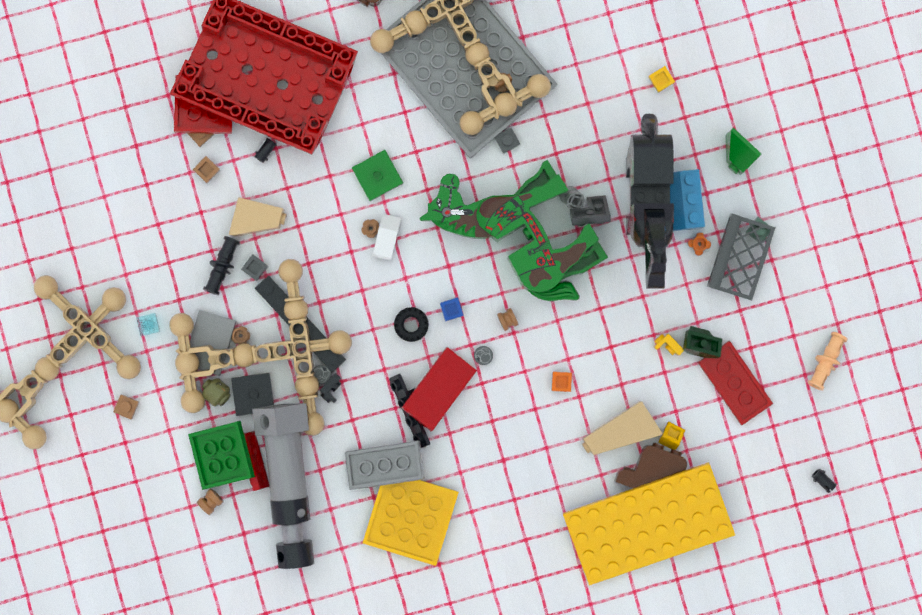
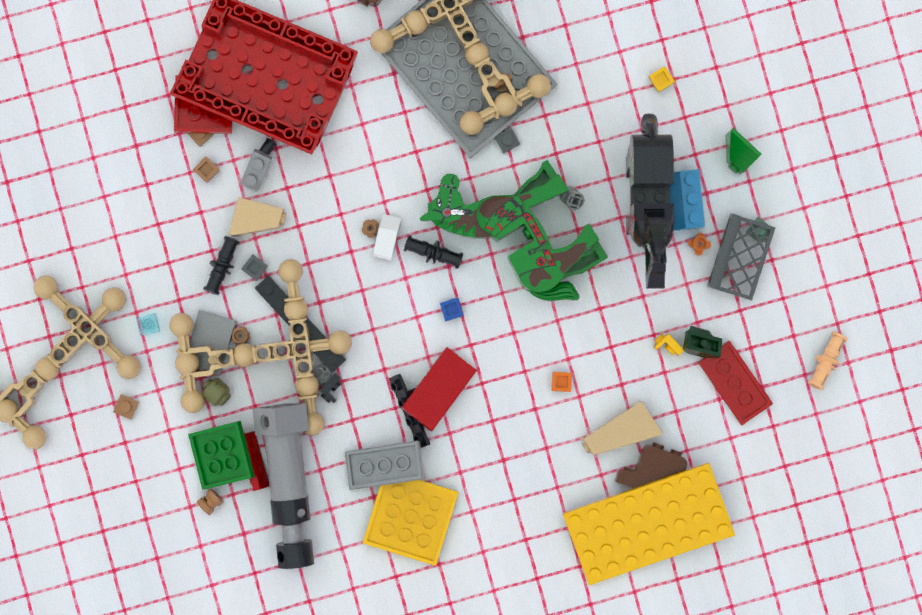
black plate [231,373,274,416] -> none
green plate [352,150,403,201] -> none
black tyre [394,307,429,342] -> none
dark grey tile [474,346,493,365] -> none
medium nougat wheel [497,308,519,331] -> none
dark grey plate [570,195,611,226] -> none
yellow slope [658,421,685,450] -> none
black pin [812,469,837,493] -> none
none -> light grey plate [240,149,273,192]
none -> black piece [403,235,463,269]

